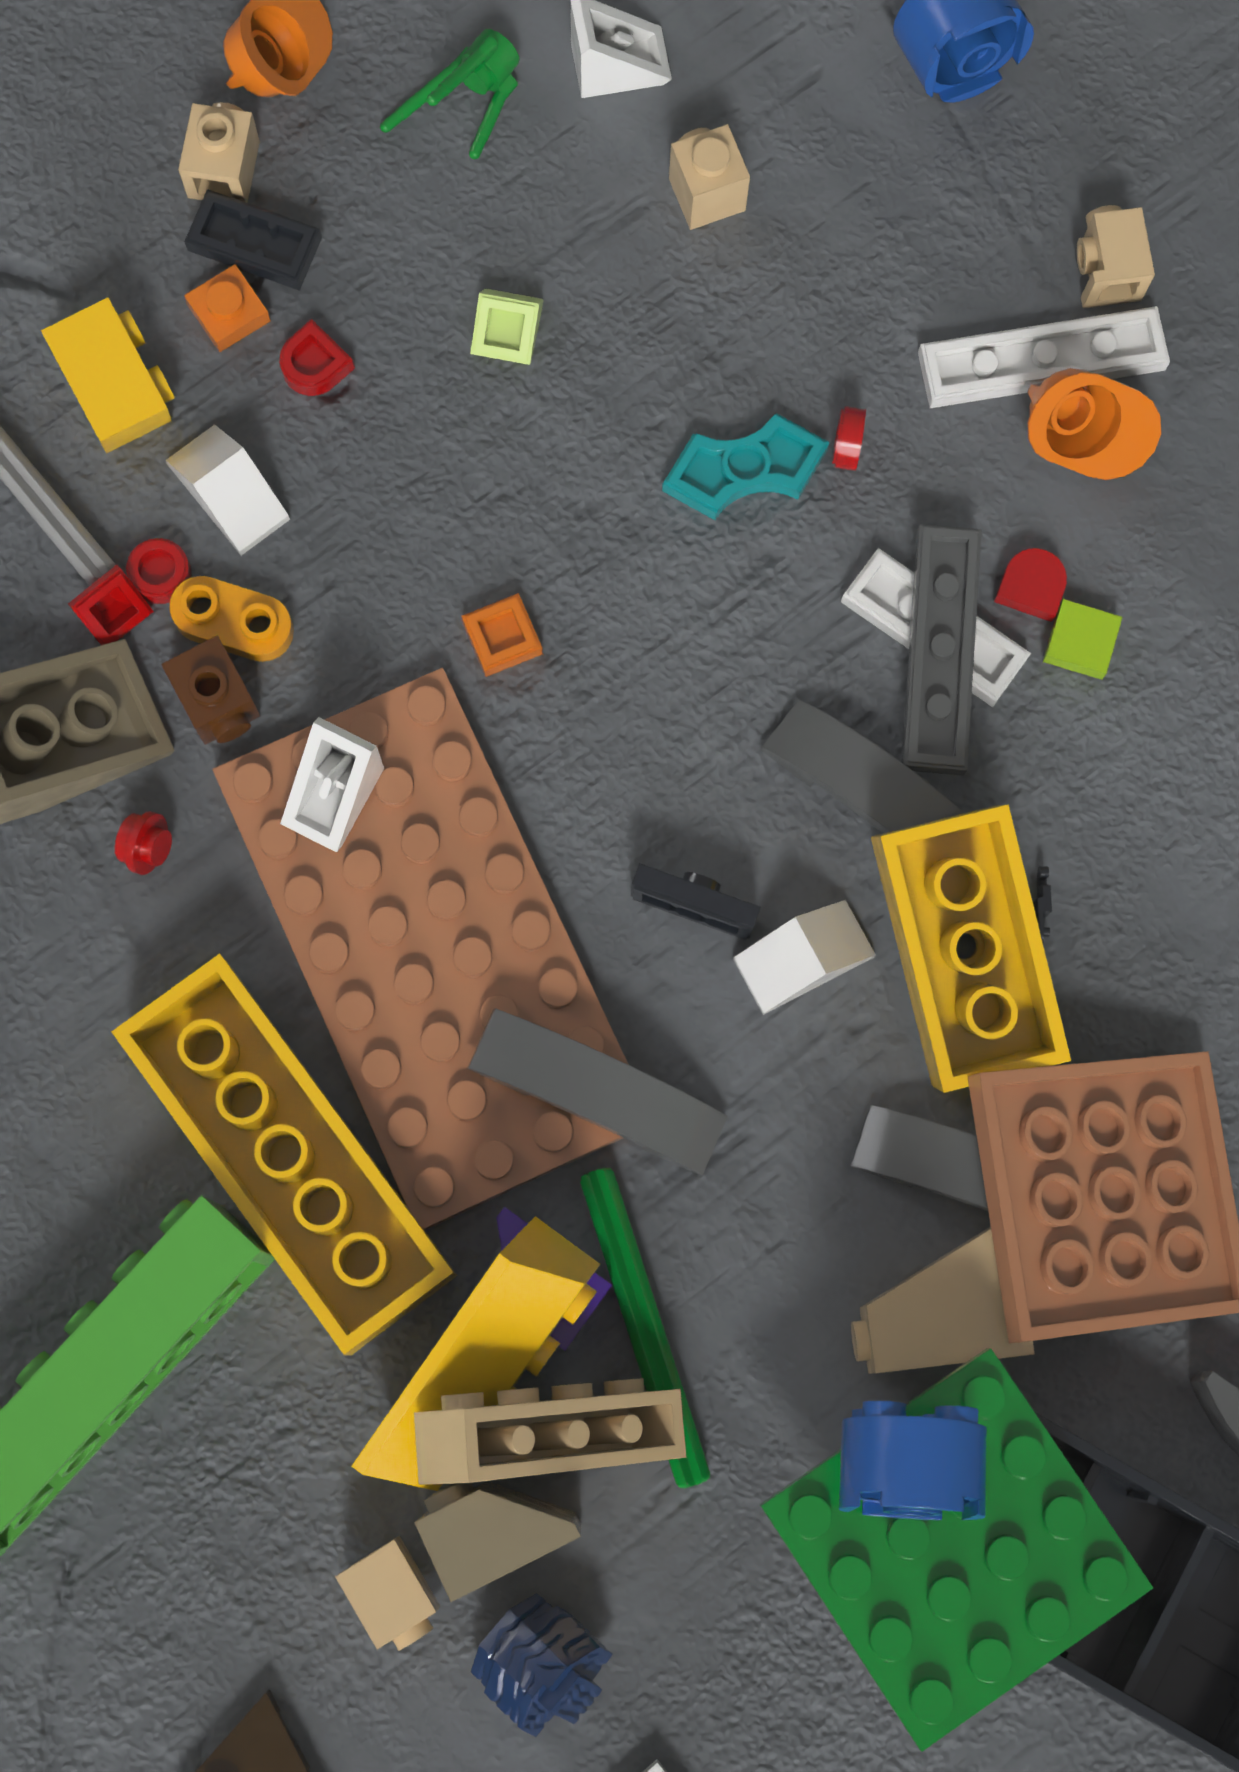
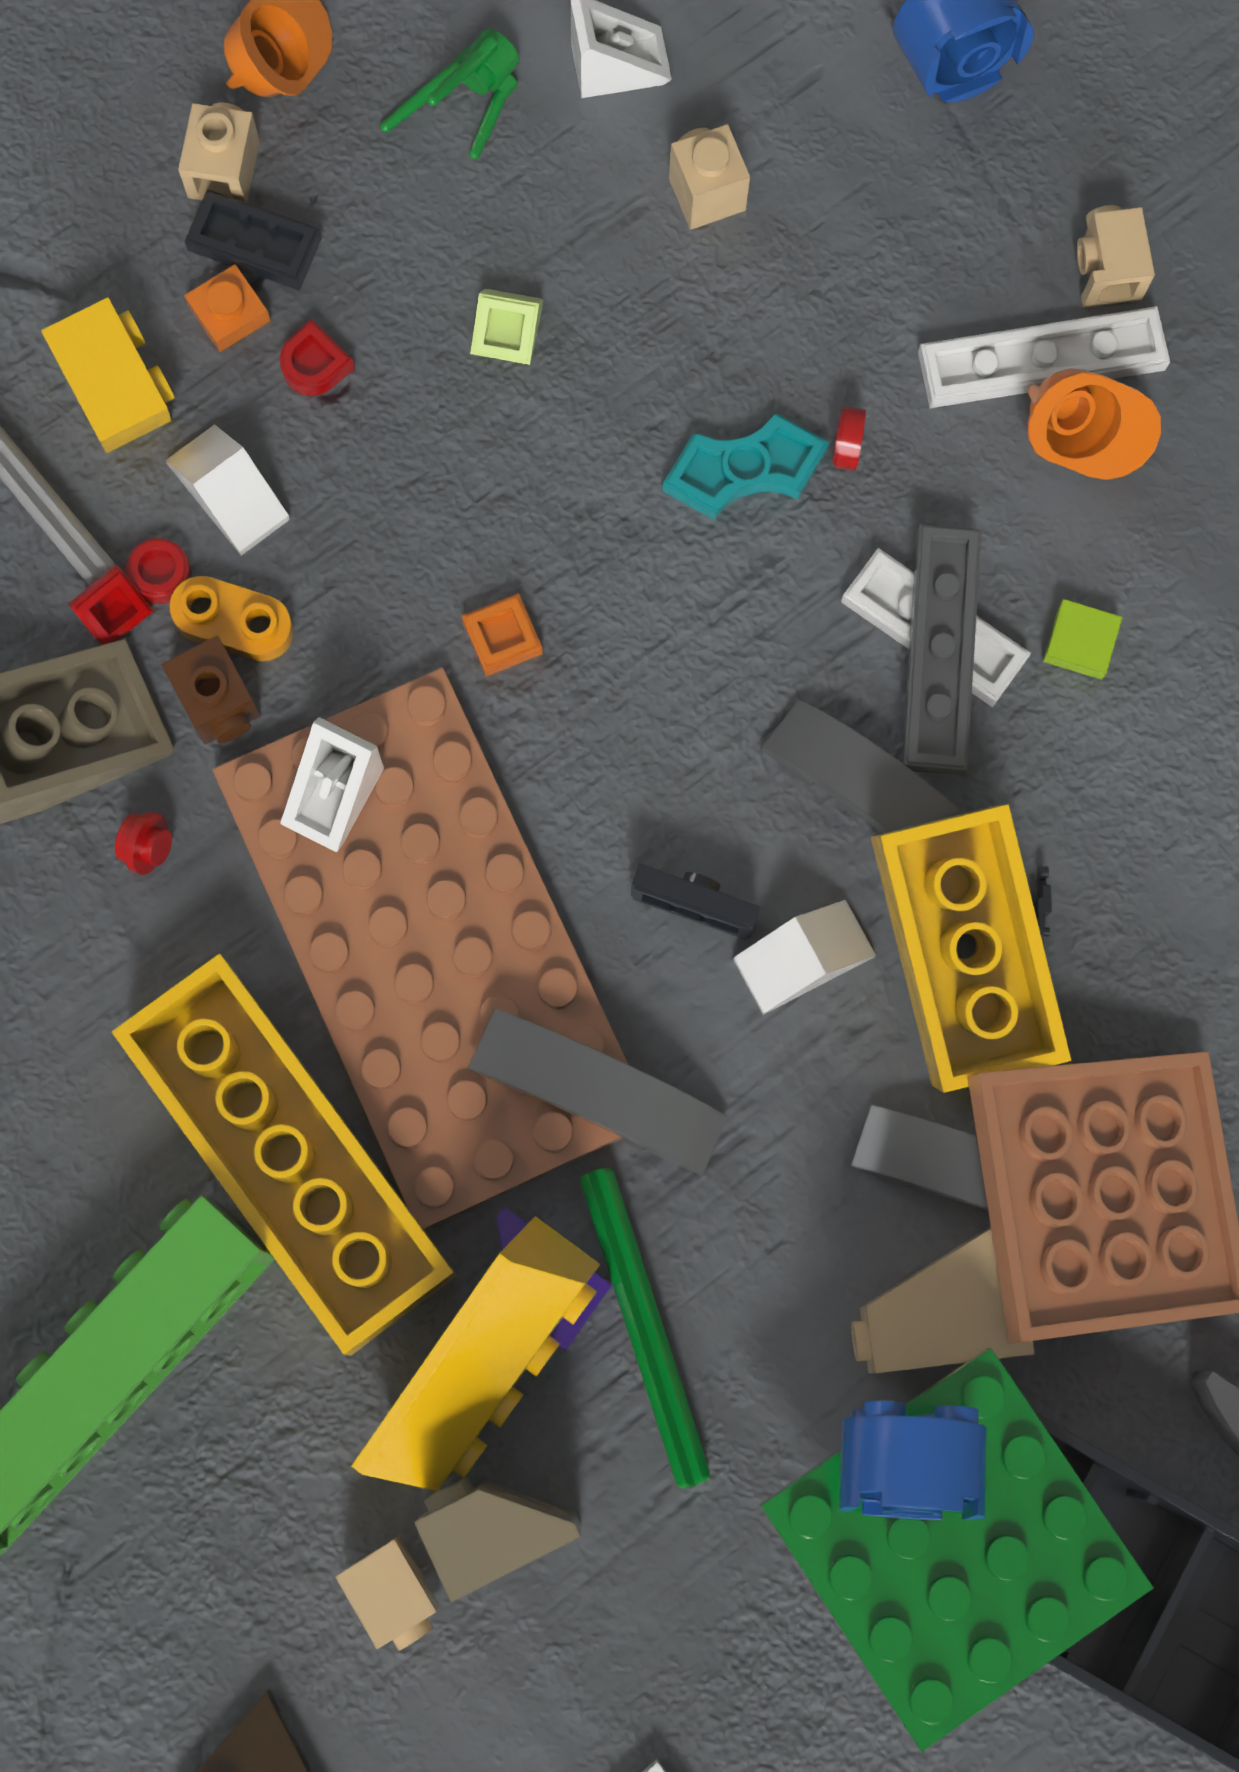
tan brick [414,1378,686,1485] -> none
dark blue hair [470,1593,613,1737] -> none
red tile [994,548,1067,622] -> none

